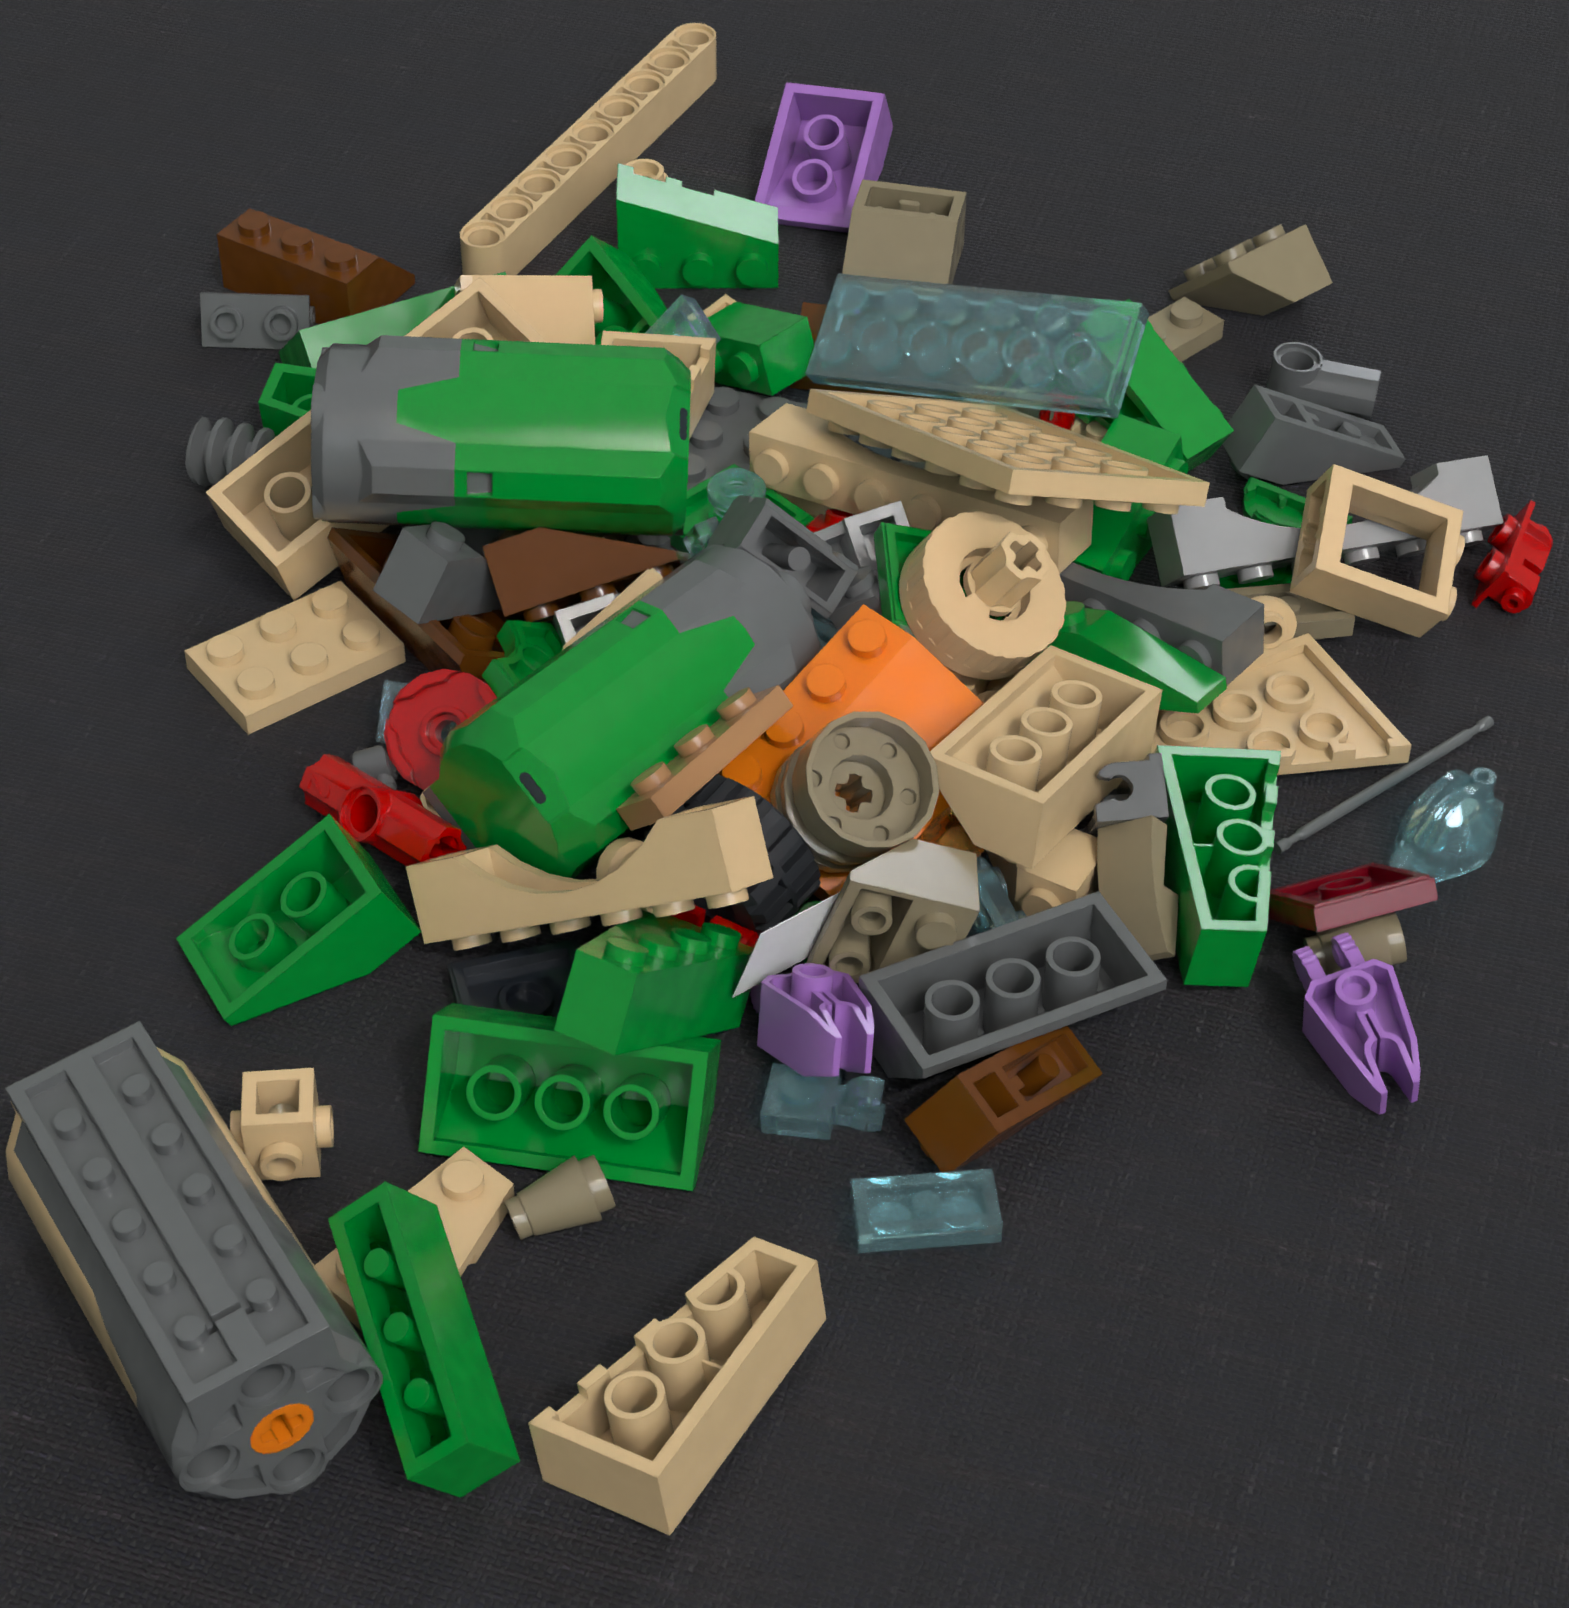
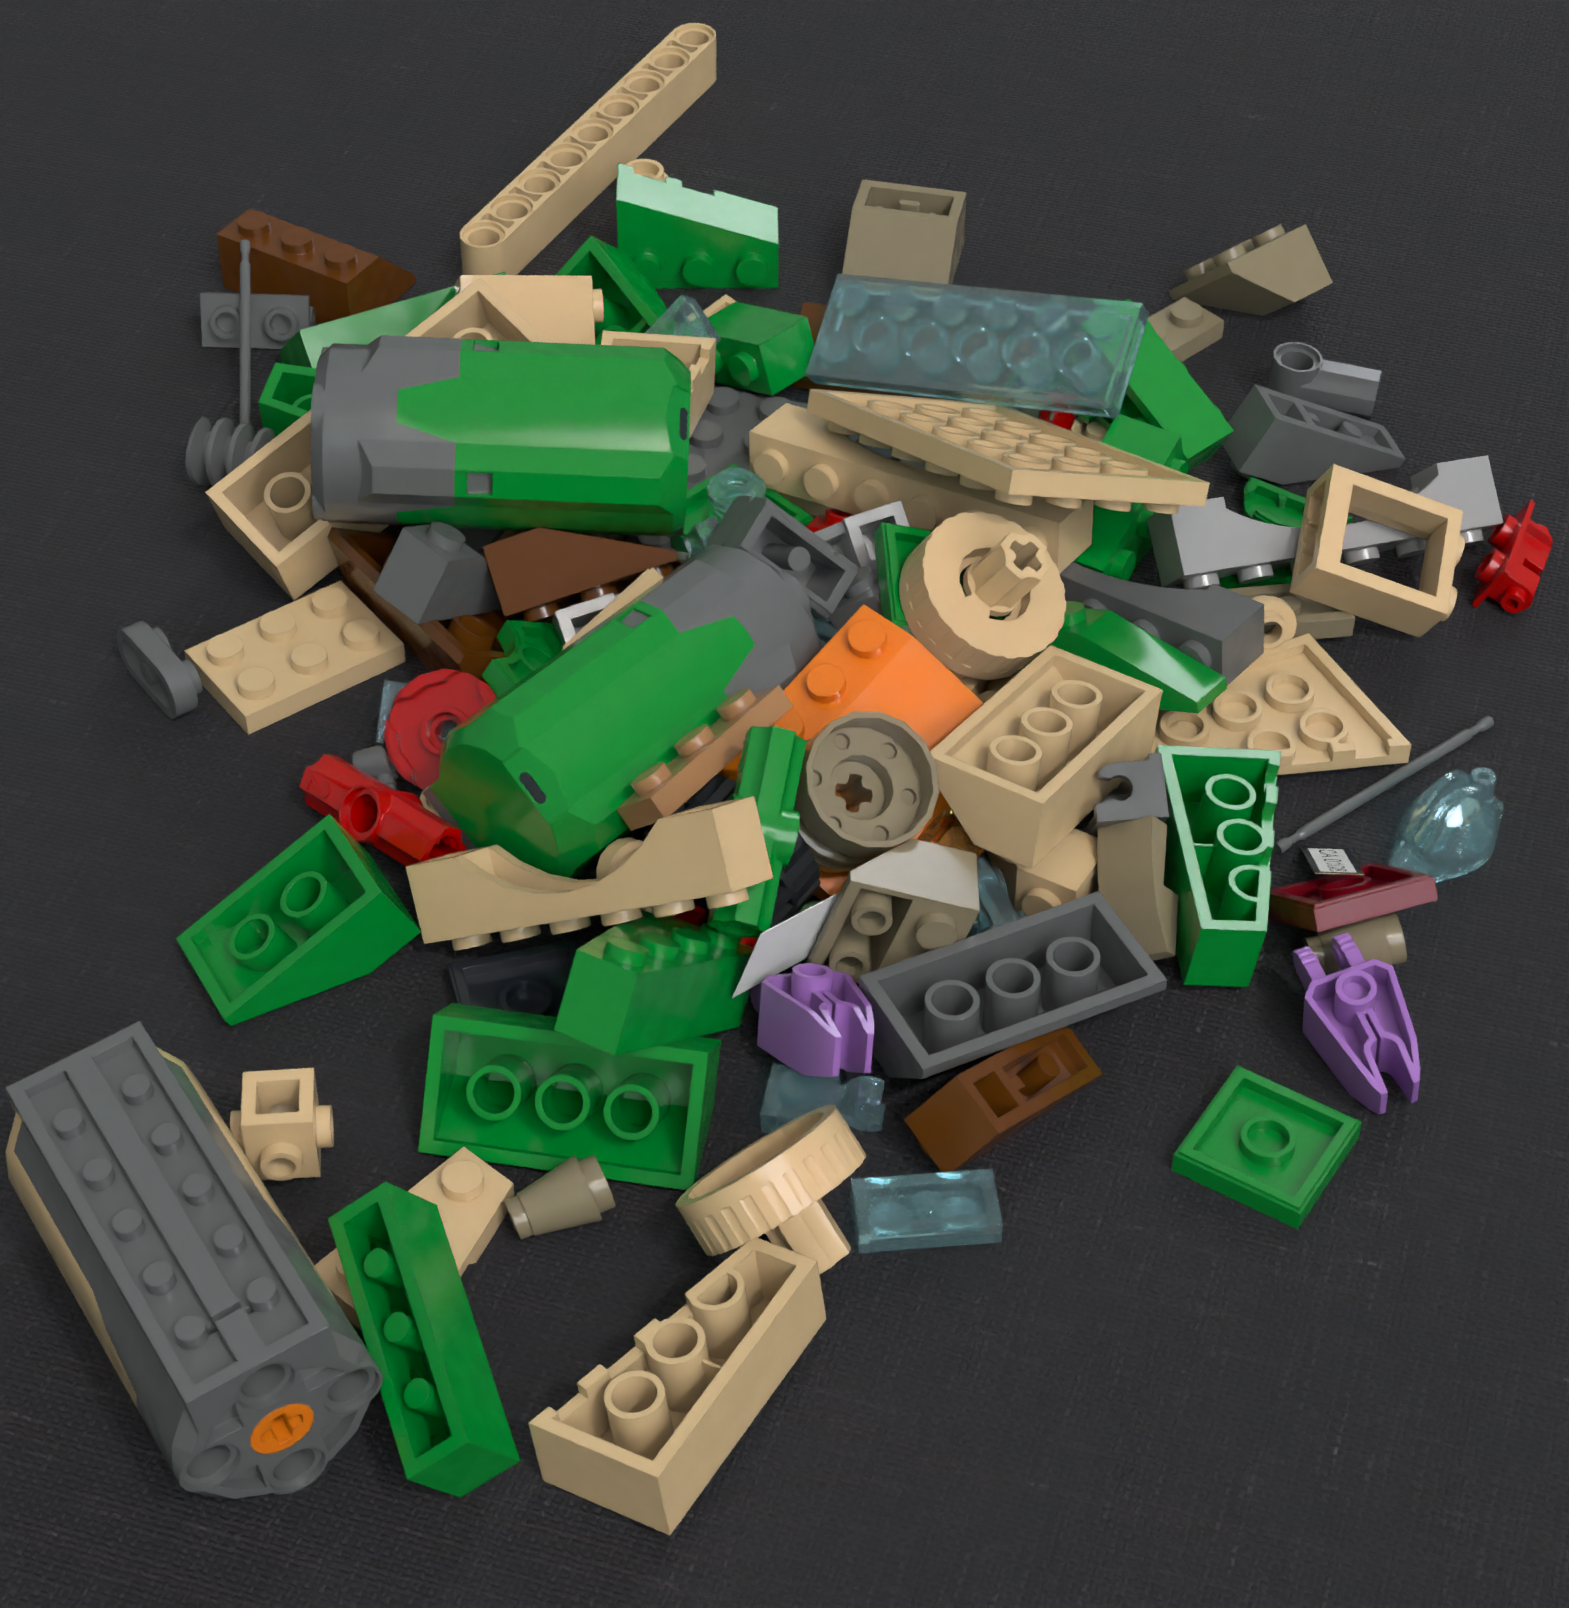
medium lavender slope [755,82,893,233] -> none
none -> dark grey plate [116,620,203,719]
none -> dark grey piece [240,239,251,424]
none -> tan piece [675,1104,866,1275]
none -> green piece [707,726,807,938]
none -> green tile [1171,1065,1362,1230]
none -> sticker [1301,847,1364,875]

